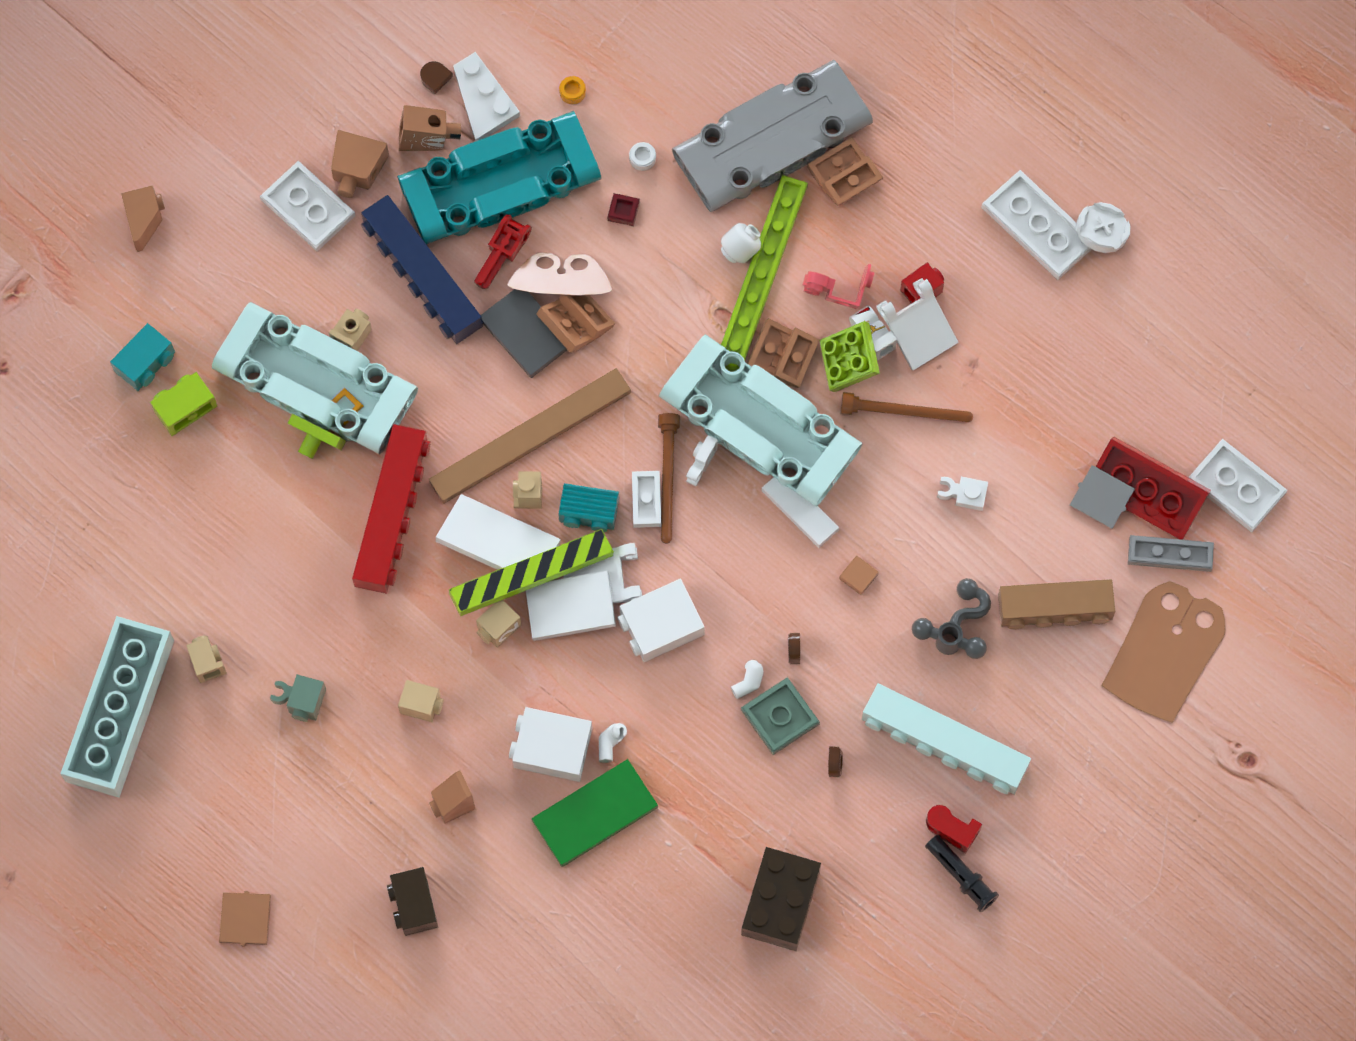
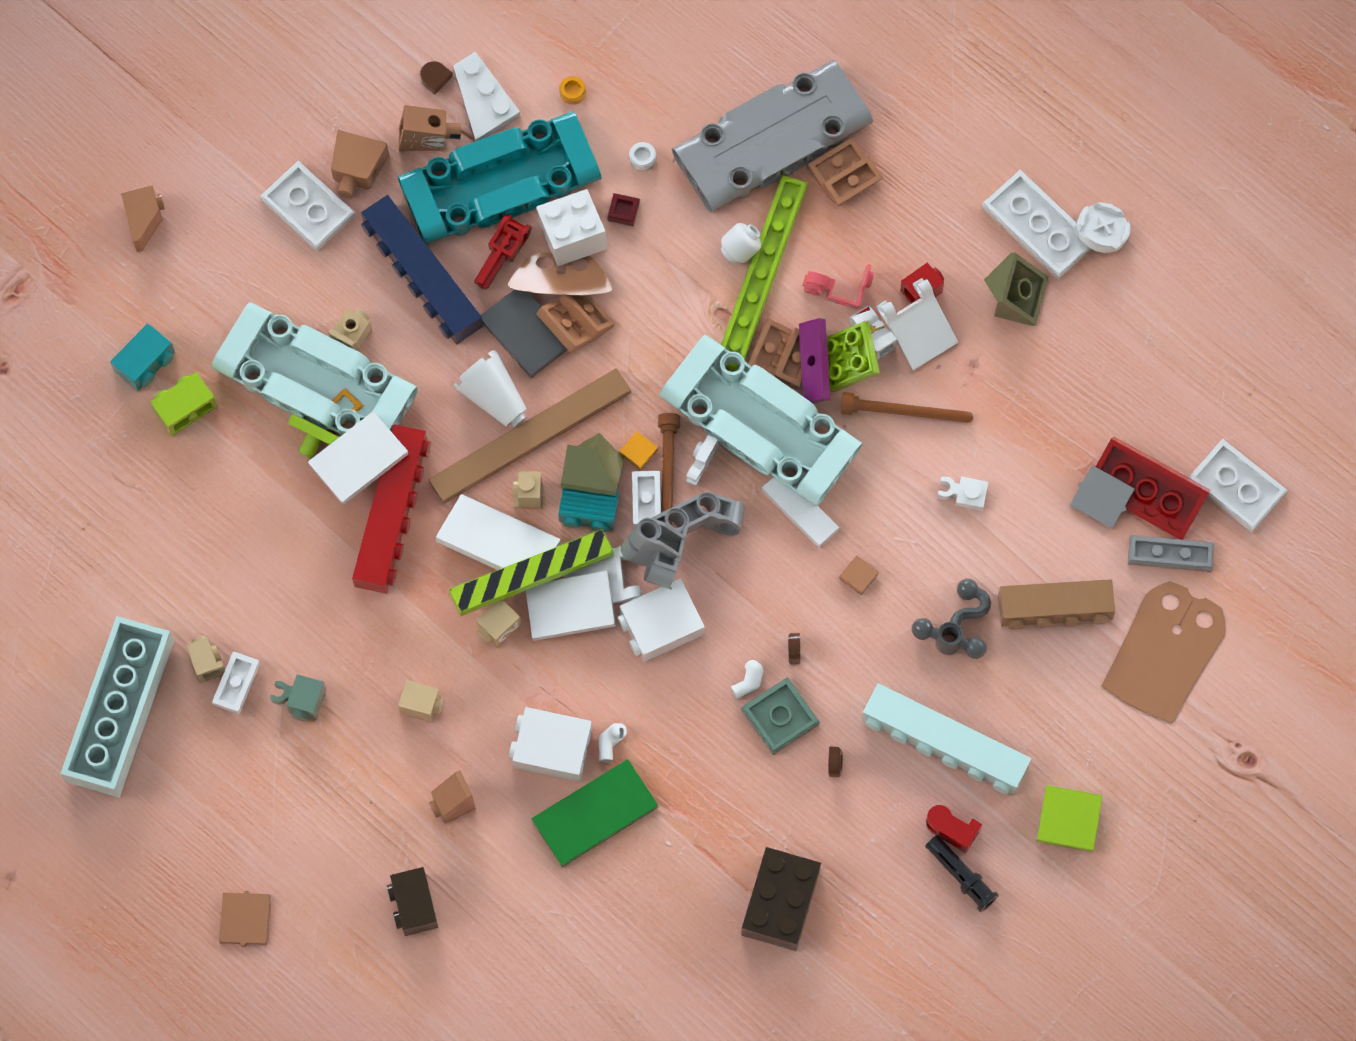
none -> white plate [212,651,260,714]
none -> white tile [308,411,408,505]
none -> white cone [453,350,527,427]
none -> white brick [536,189,608,267]
none -> olive slope [561,433,624,496]
none -> light orange tile [619,431,658,470]
none -> light grey connector [621,492,745,590]
none -> magenta tile [799,318,830,404]
none -> olive slope [984,252,1049,326]
none -> lime tile [1036,785,1103,853]

